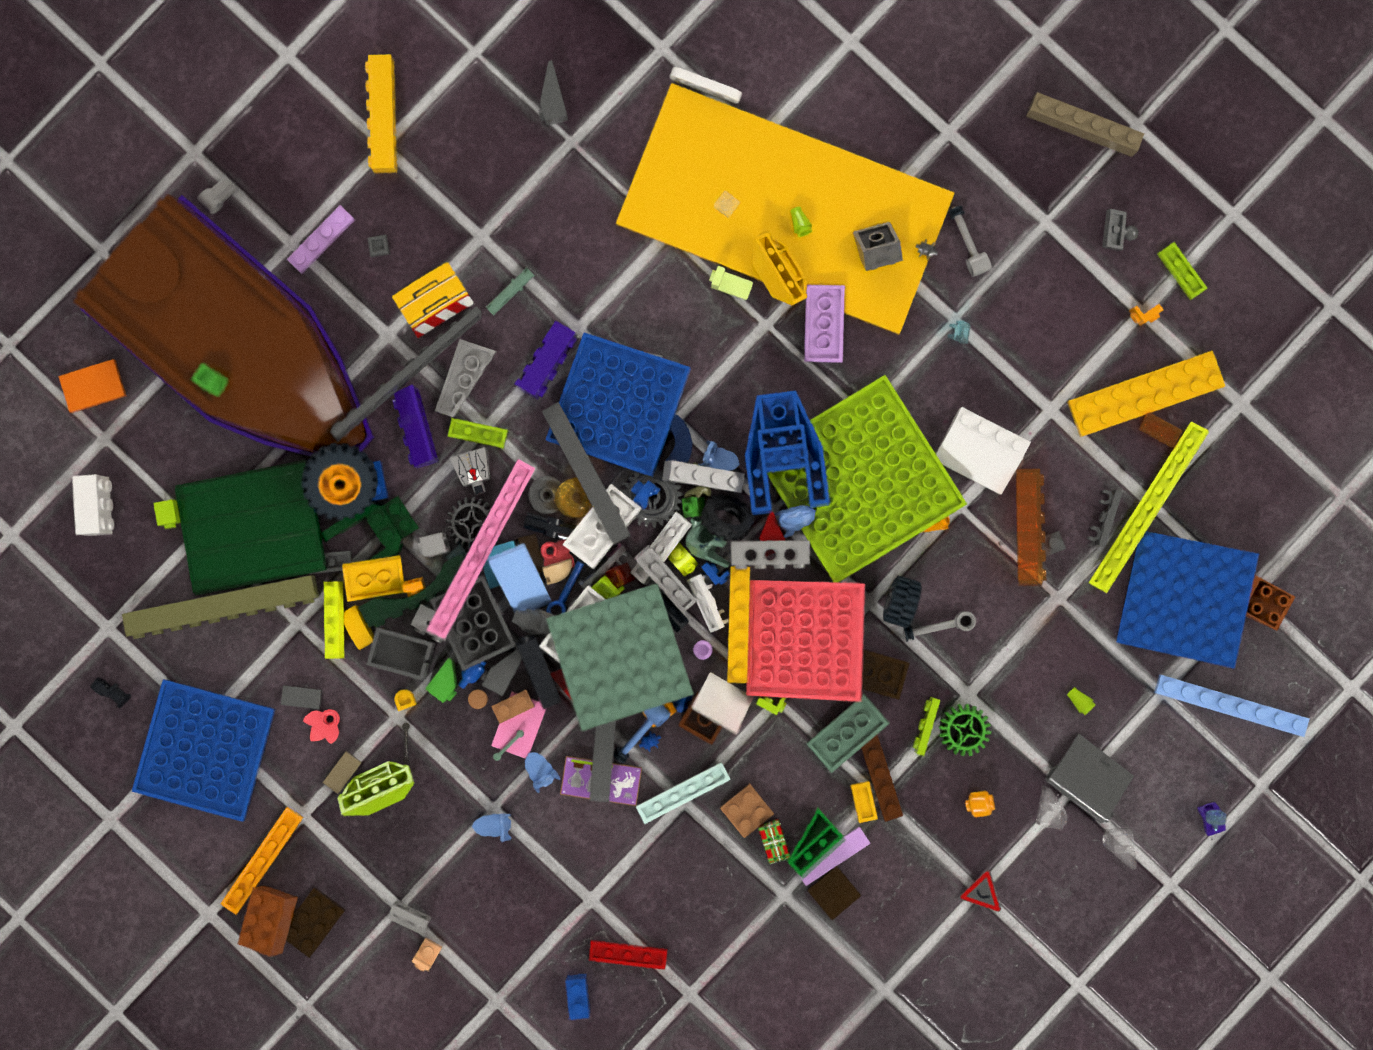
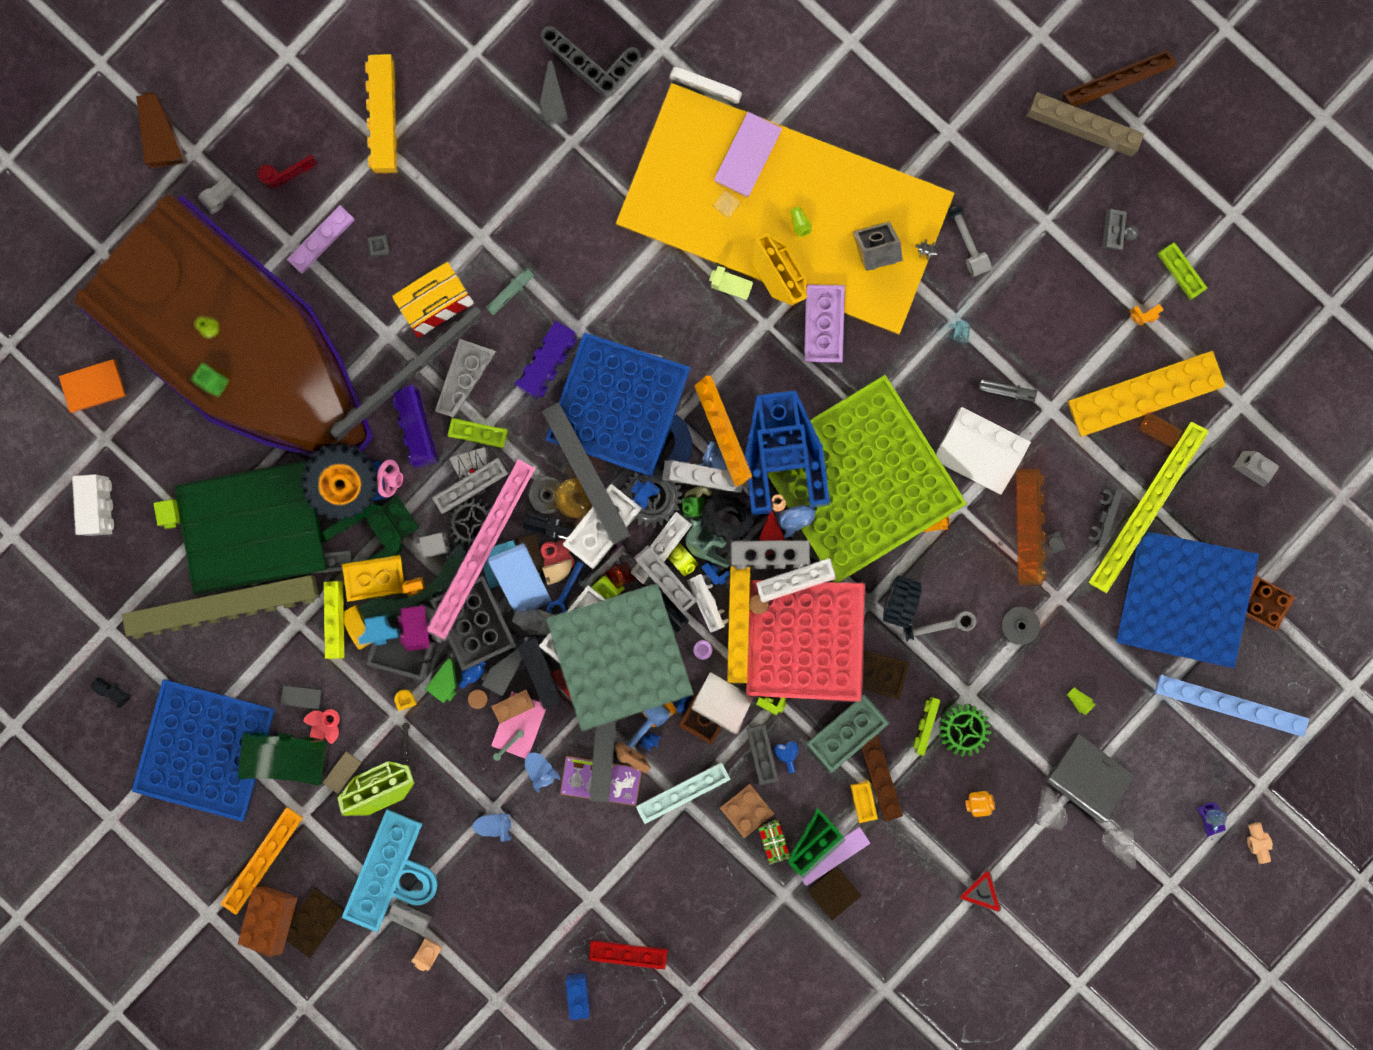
none -> reddish brown slope [136,92,188,168]
none -> lime cone [196,318,219,337]
none -> dark green panel [238,732,327,786]
none -> dark red door [258,155,318,189]
none -> medium azure plate [342,809,438,932]
none -> dark azure brick [358,616,400,646]
none -> bright pink piece [377,459,403,497]
none -> magenta piece [398,606,430,651]
none -> light grey tile [432,458,508,514]
none -> dark grey beam [541,26,641,98]
none -> medium nougat plate [614,741,651,773]
none -> light orange plate [694,376,752,486]
none -> lavender tile [714,112,782,197]
none -> dark grey plate [746,724,779,785]
none -> medium nougat tile [749,595,769,614]
none -> white plate [756,558,836,602]
none -> light nougat pin [771,495,786,513]
none -> blue rock [774,741,799,773]
none -> dark grey axle [979,379,1037,402]
none -> dark grey plate [1001,607,1040,645]
none -> reddish brown plate [1062,50,1176,107]
none -> light grey torso [1233,451,1279,487]
none -> light nougat axle [1247,822,1273,864]

